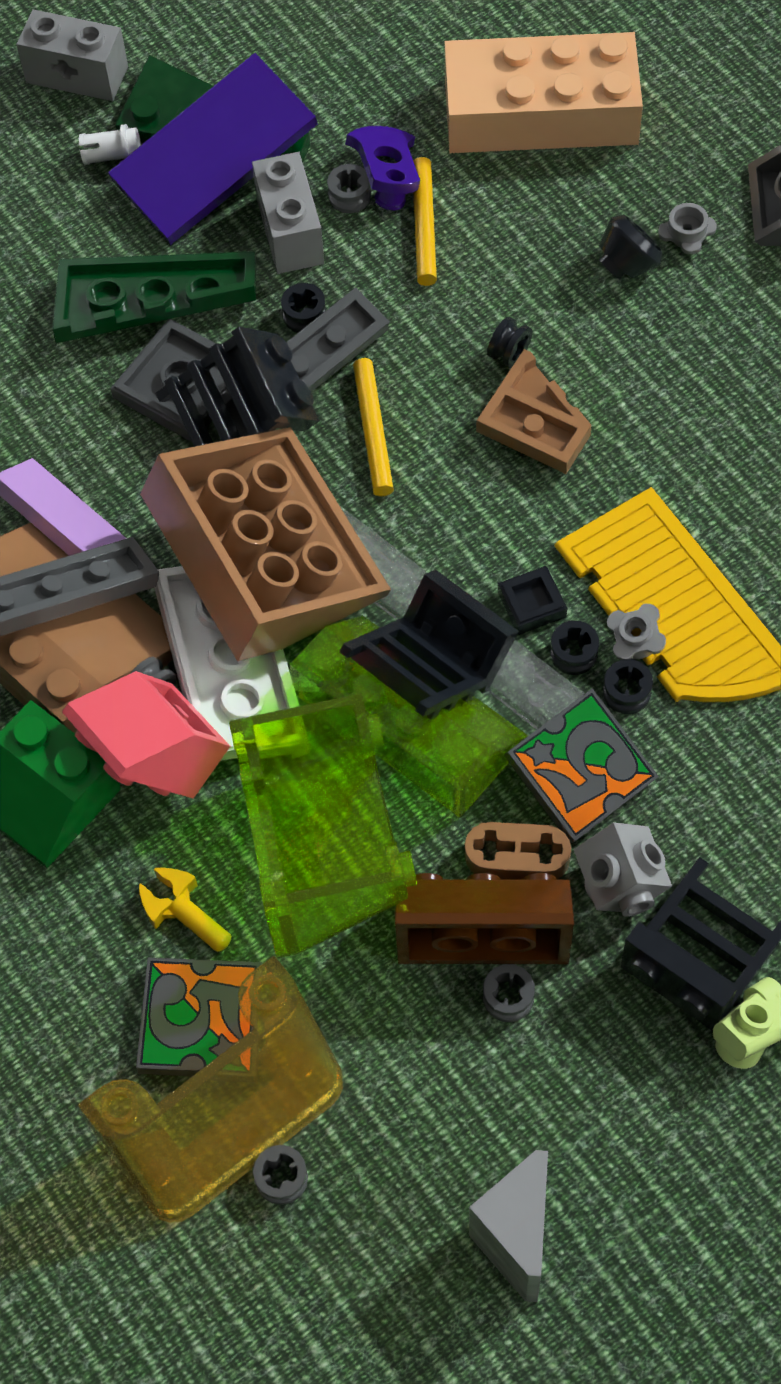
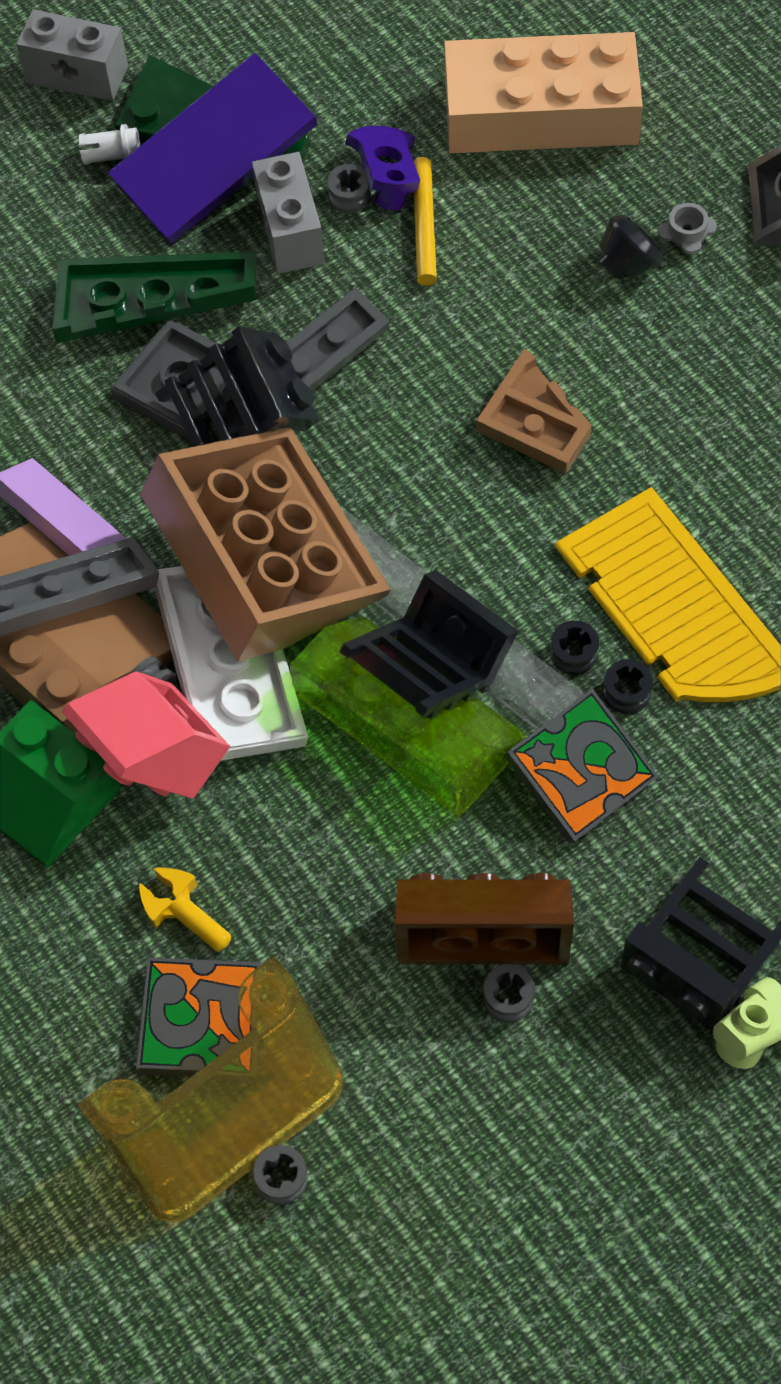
clear neon green windscreen [229,693,417,958] -> none
black bush [281,283,326,333] -> none
yellow bar [353,358,394,497] -> none
medium nougat beam [465,822,571,880] -> none
light grey slope [469,1150,548,1302] -> none
black bush [487,317,533,368] -> none
black tile [498,566,568,635] -> none
light grey brick [573,822,673,916] -> none
light grey plate [607,604,666,660] -> none

